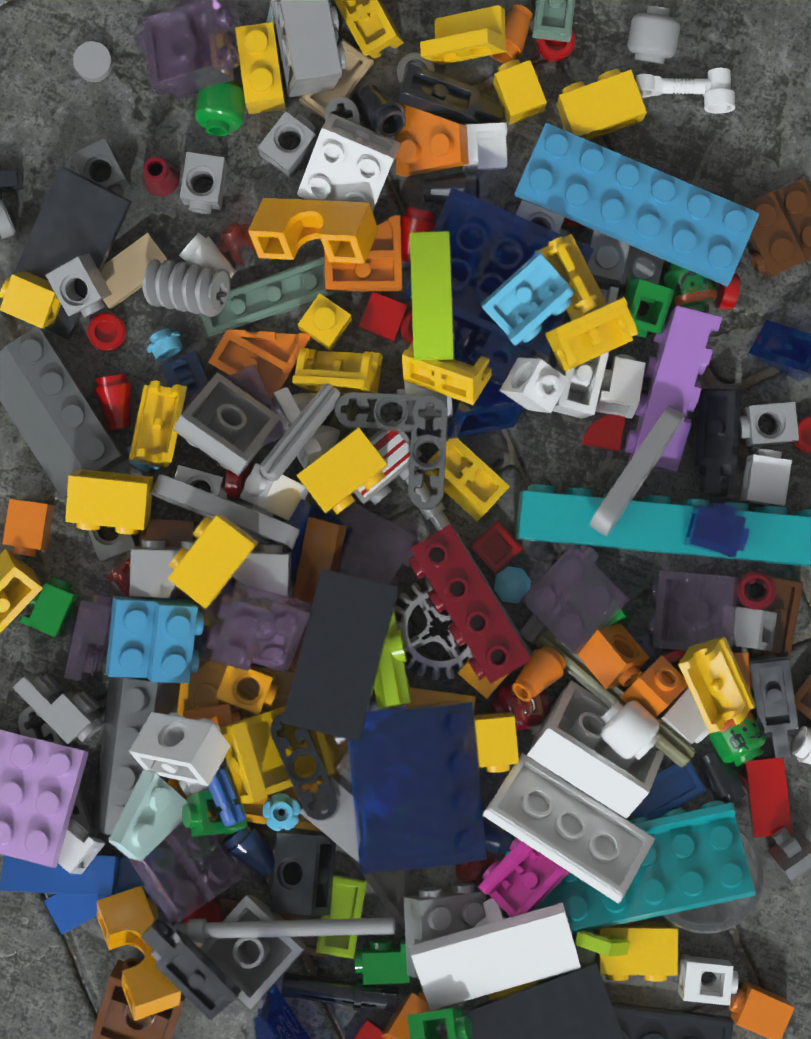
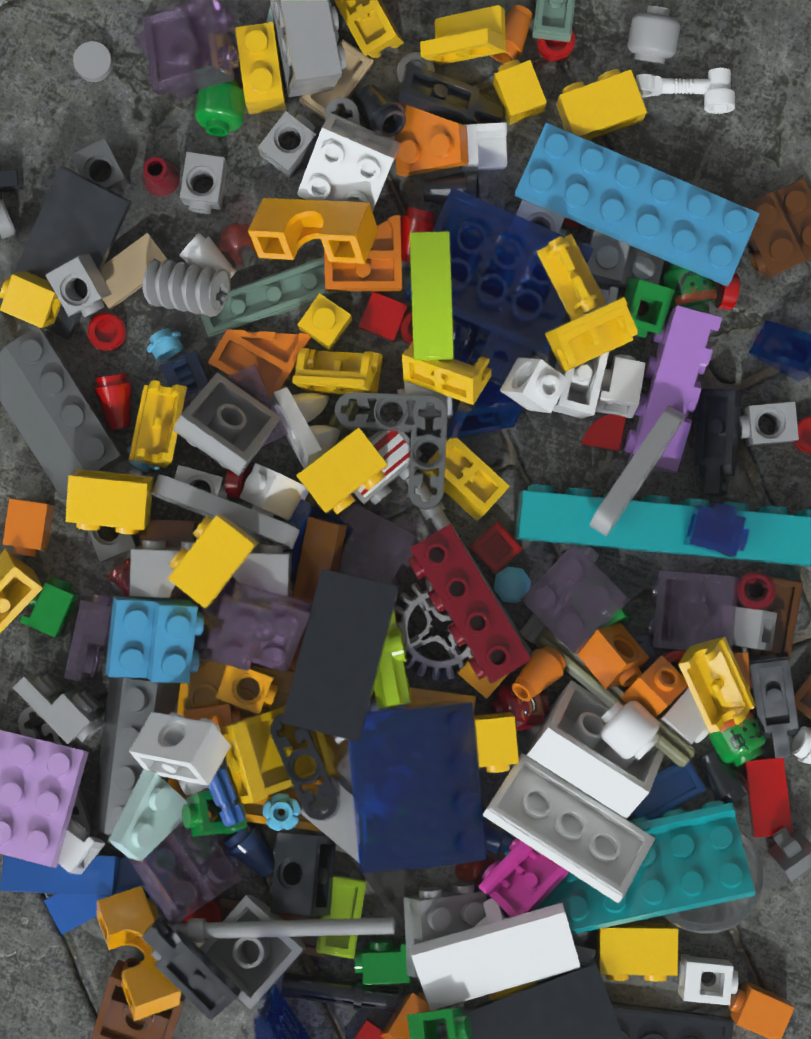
light grey axle [260,383,341,481] -> none
medium azure bracket [481,251,574,346] -> none
lime tile [575,930,630,957] -> none
white brick [740,449,792,507] -> none

